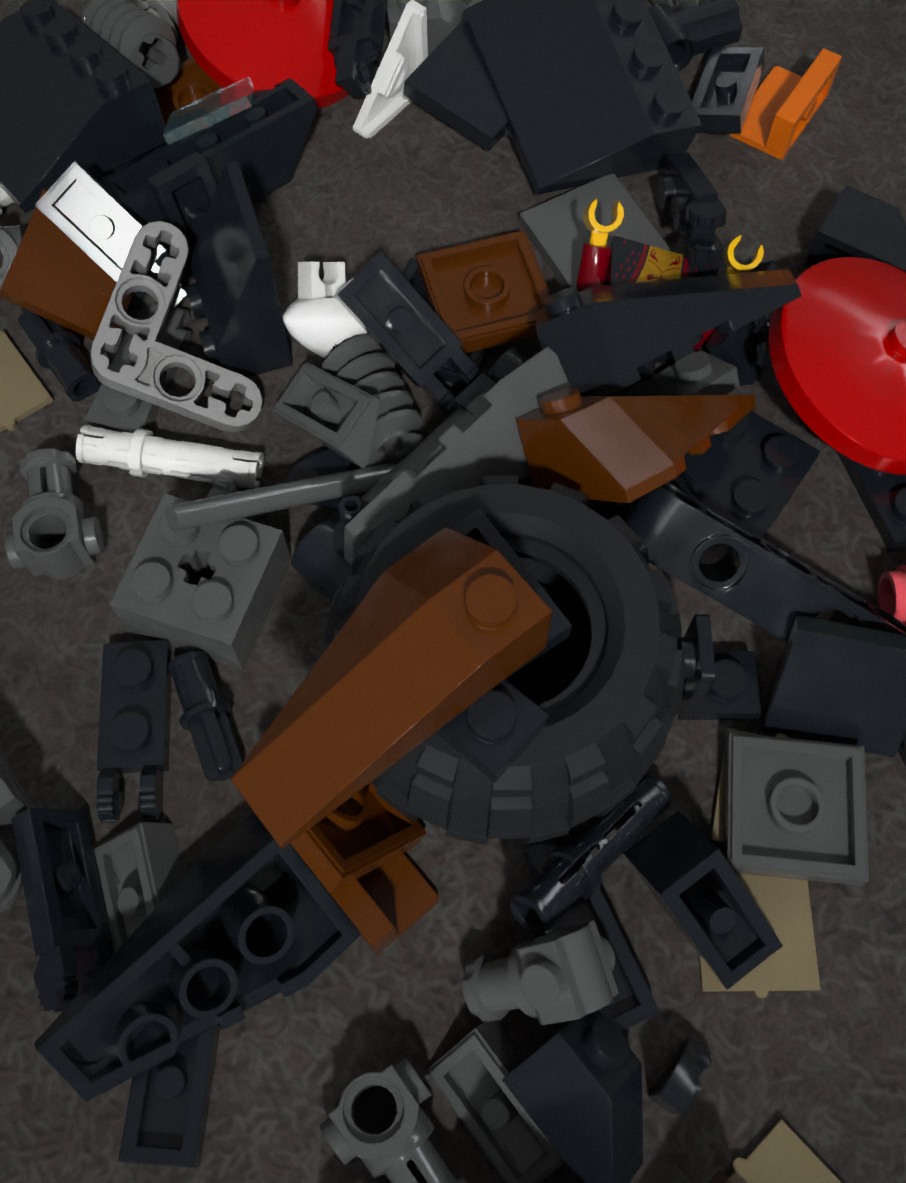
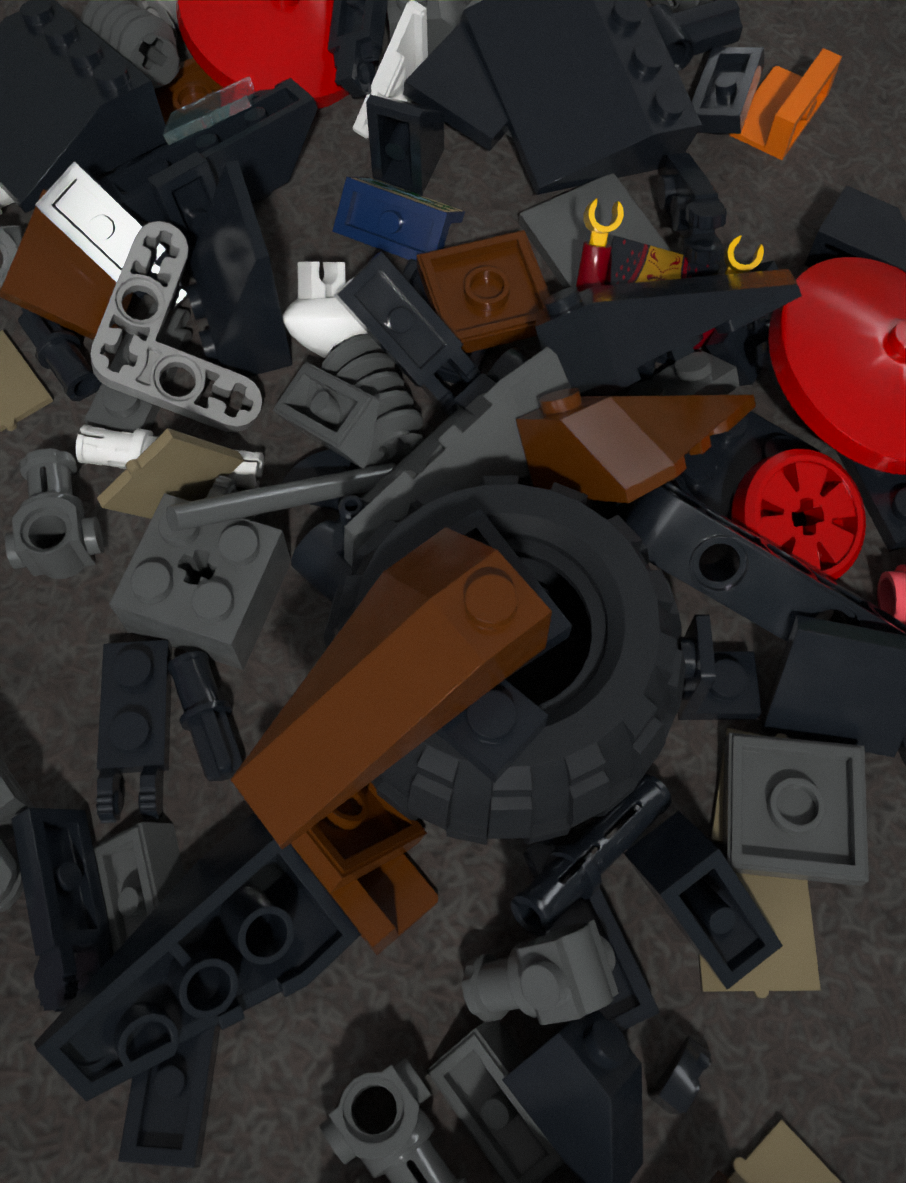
none -> dark tan piece [97,428,244,519]
none -> dark blue panel [332,177,465,261]
none -> black slope [366,94,445,195]
none -> red wheel [731,449,866,581]

